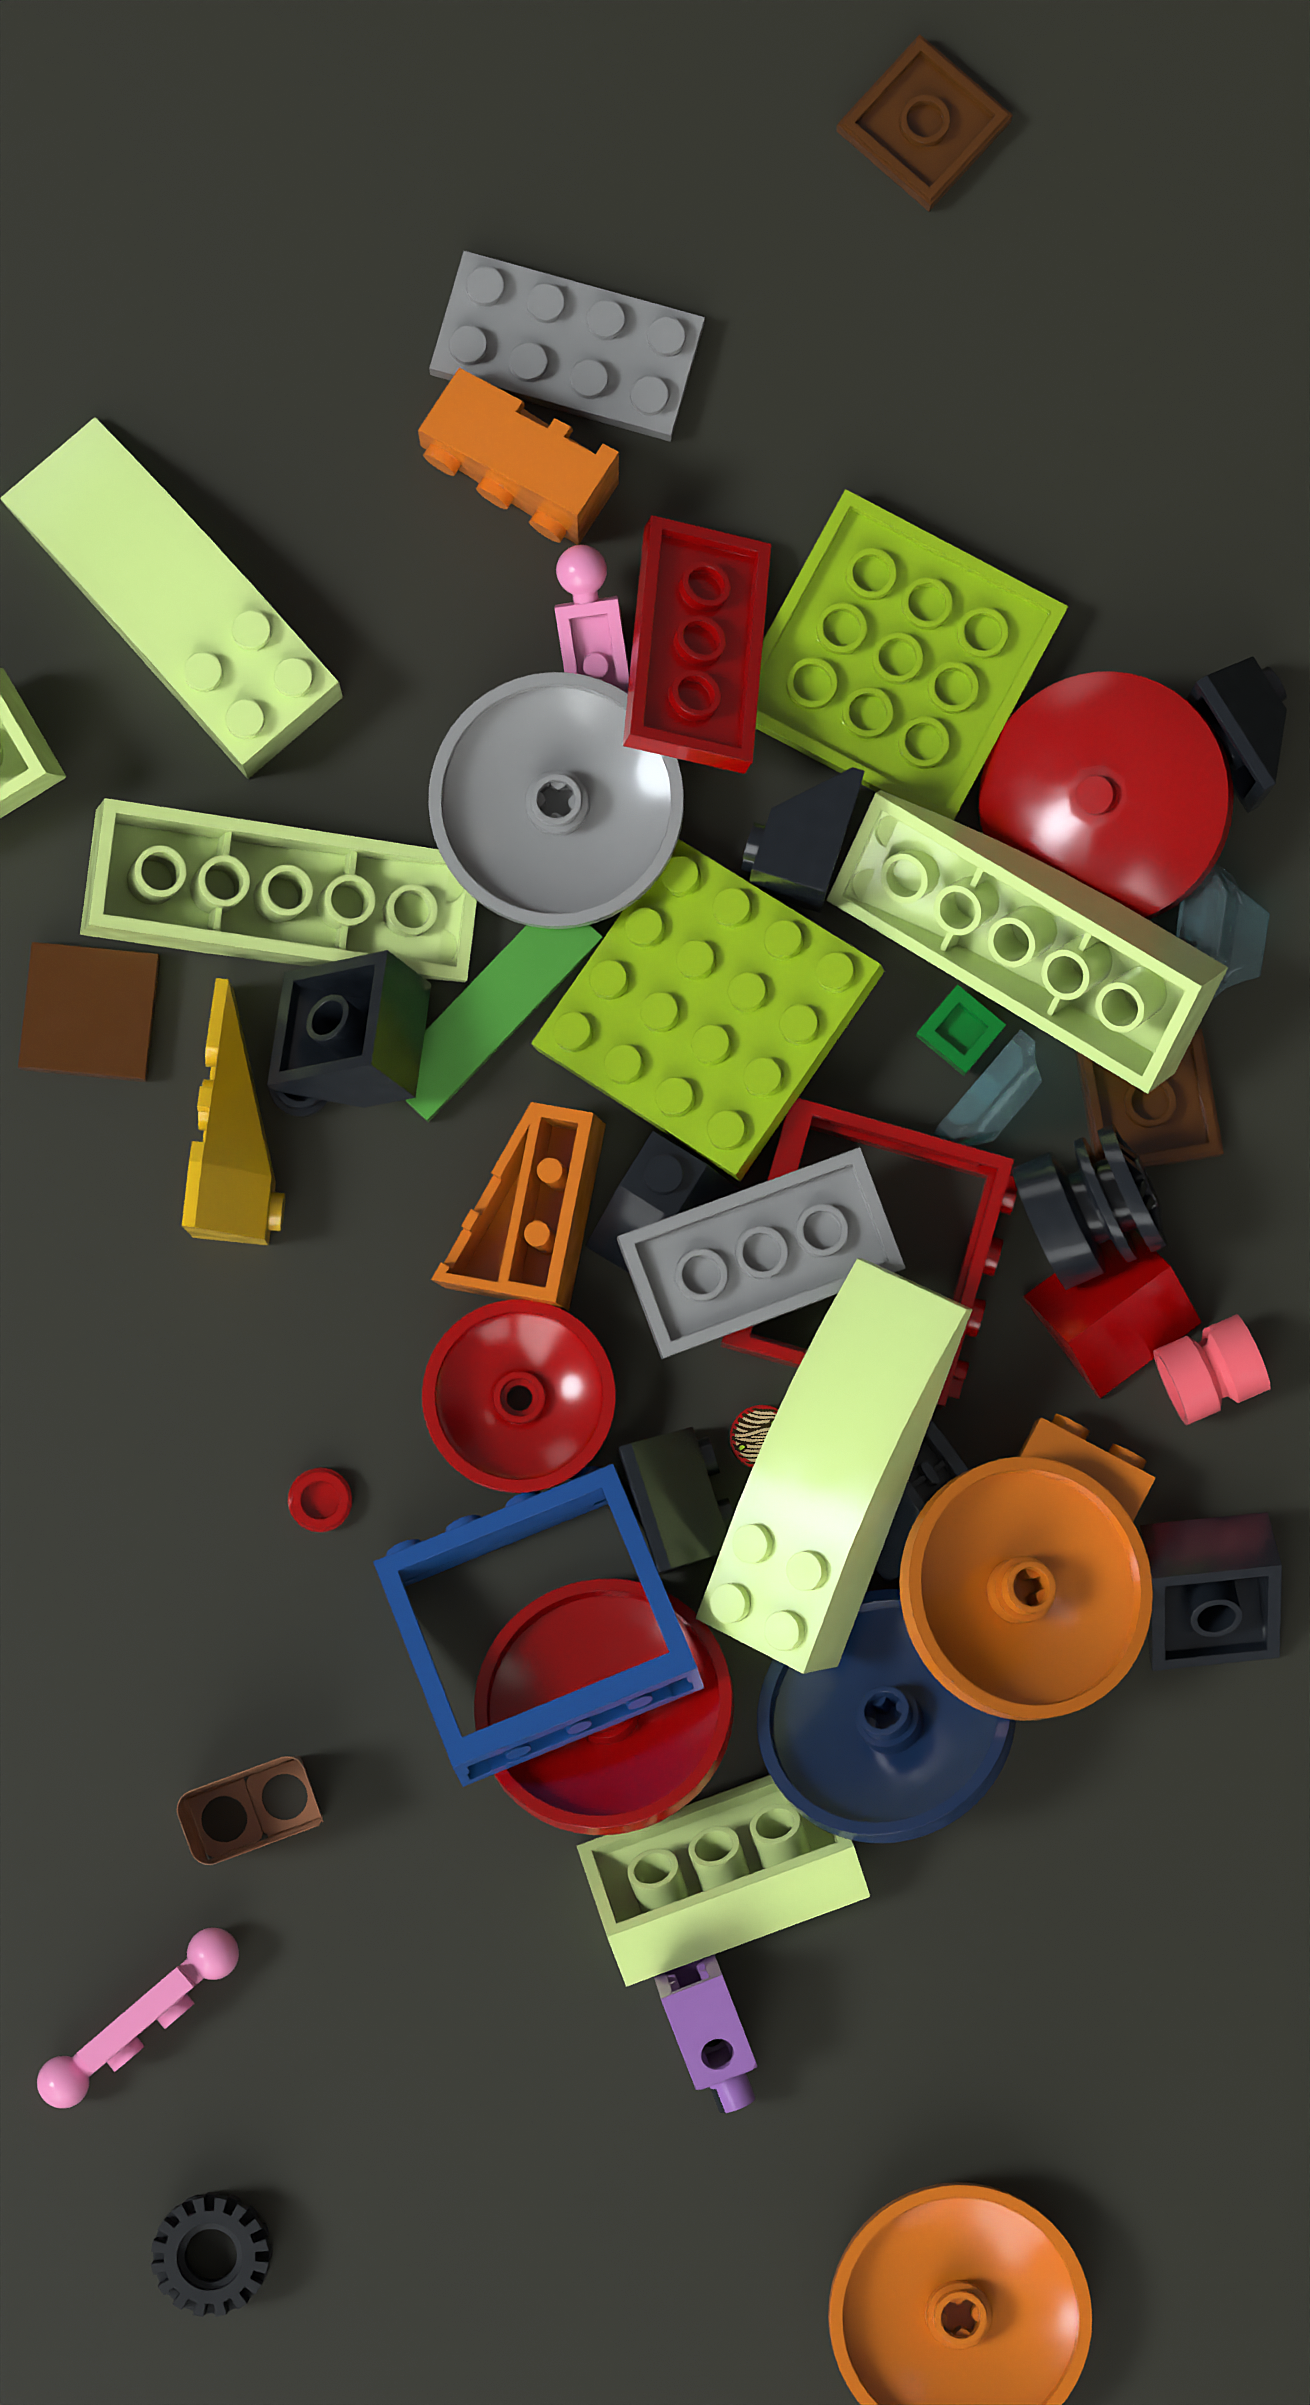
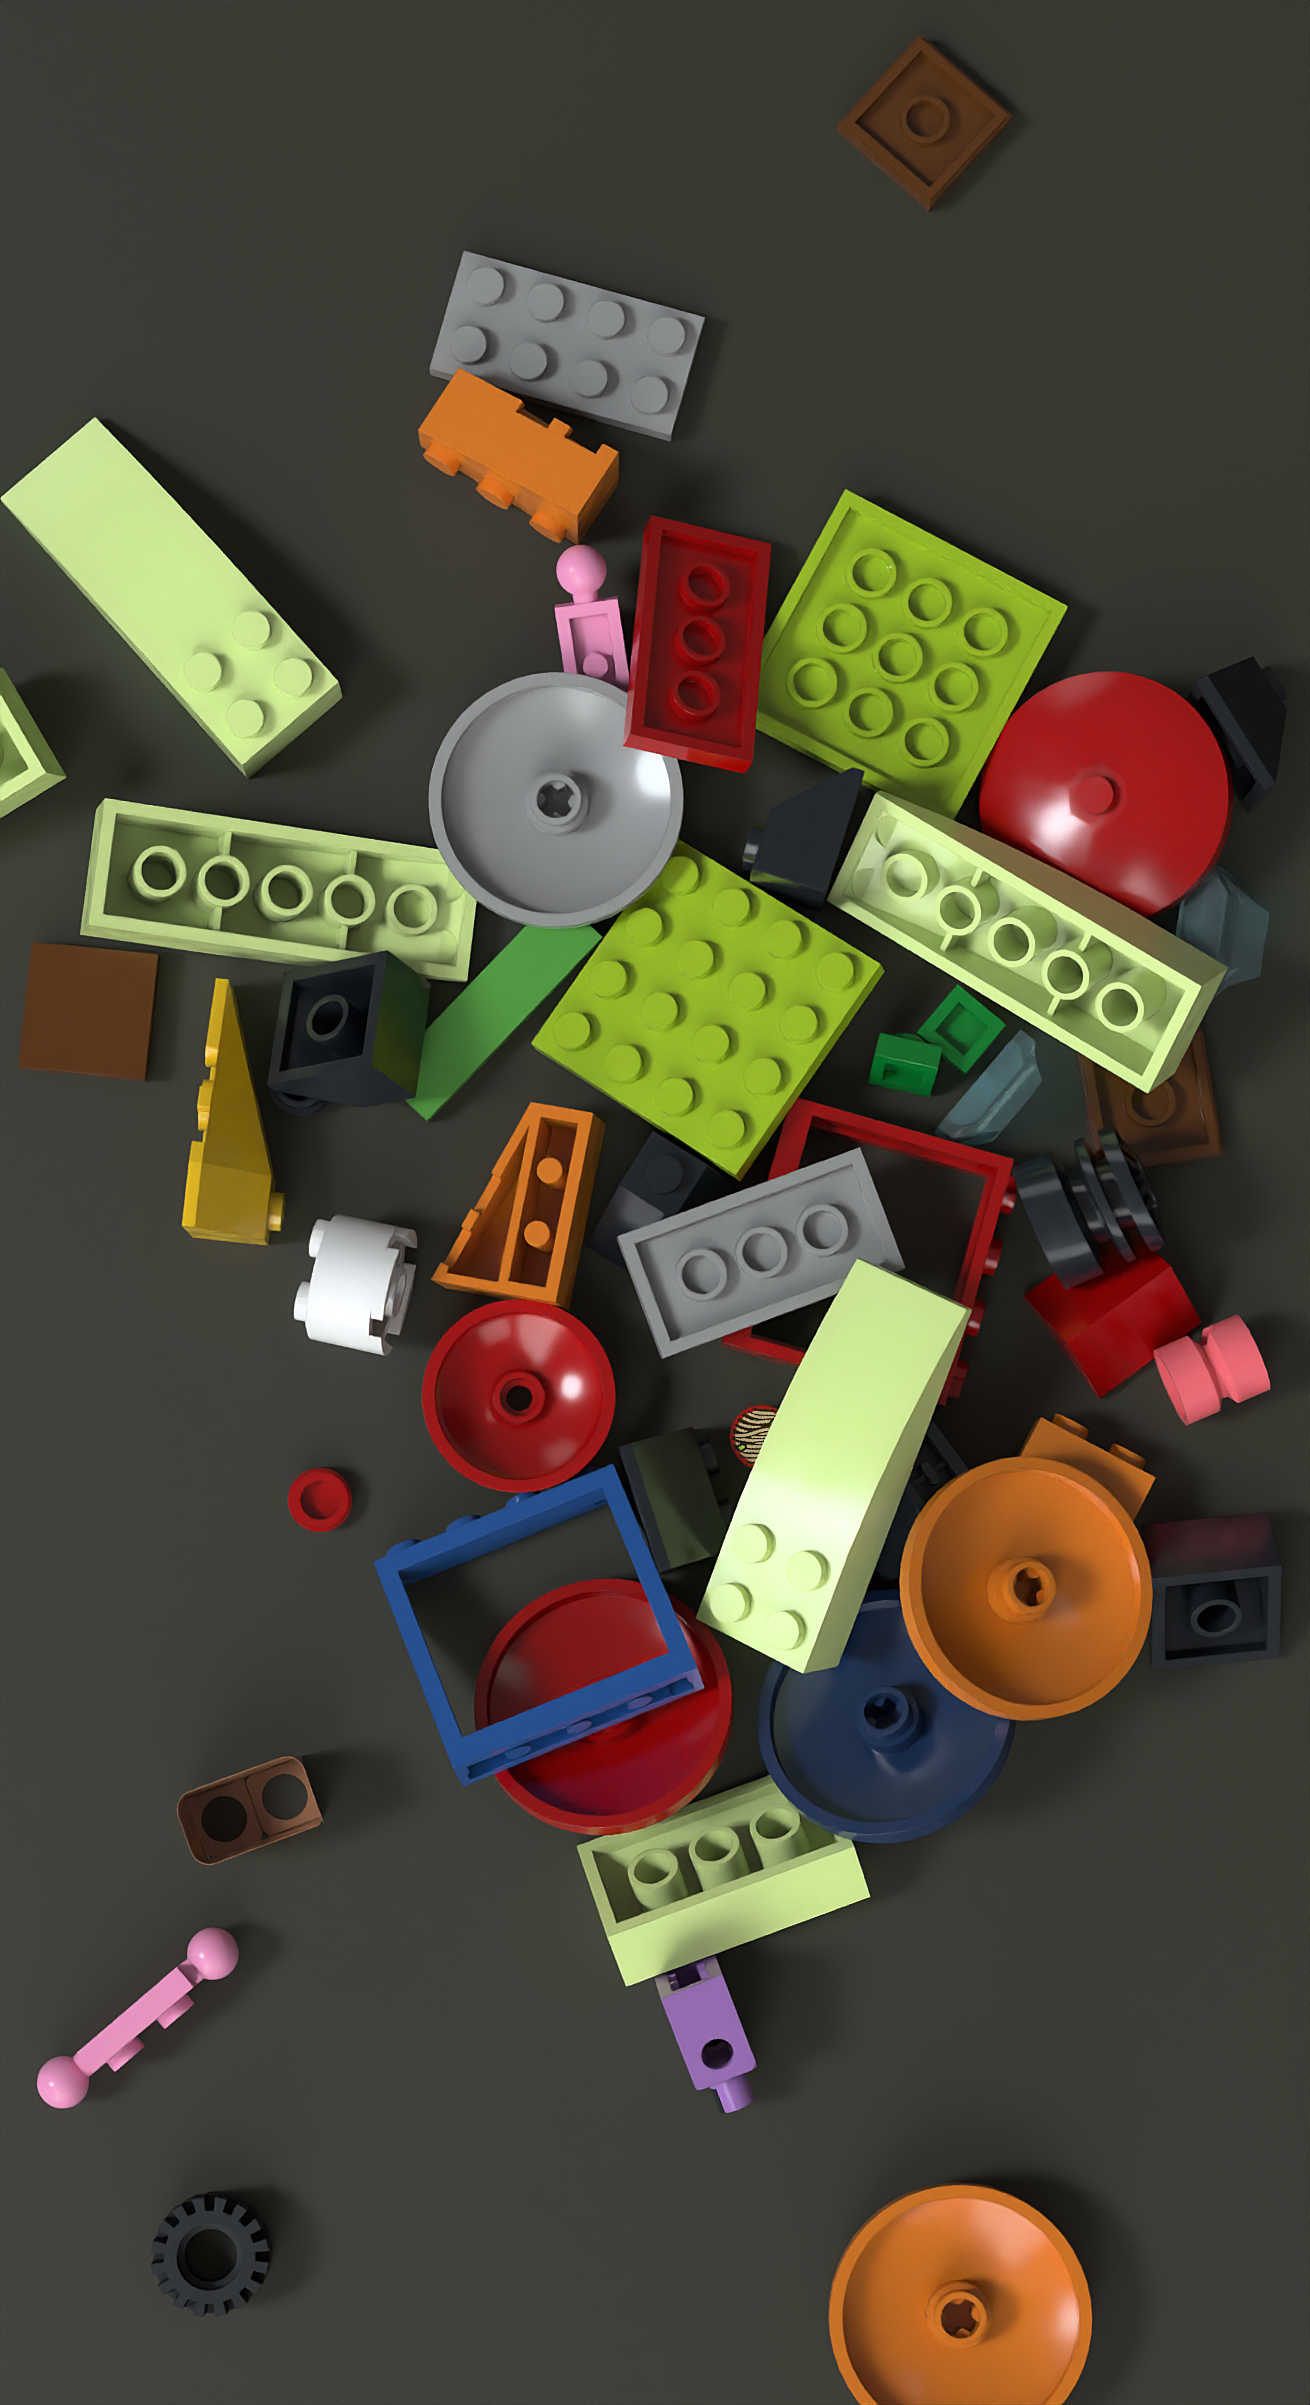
none -> white brick [294,1214,417,1356]
none -> green plate [868,1033,942,1097]

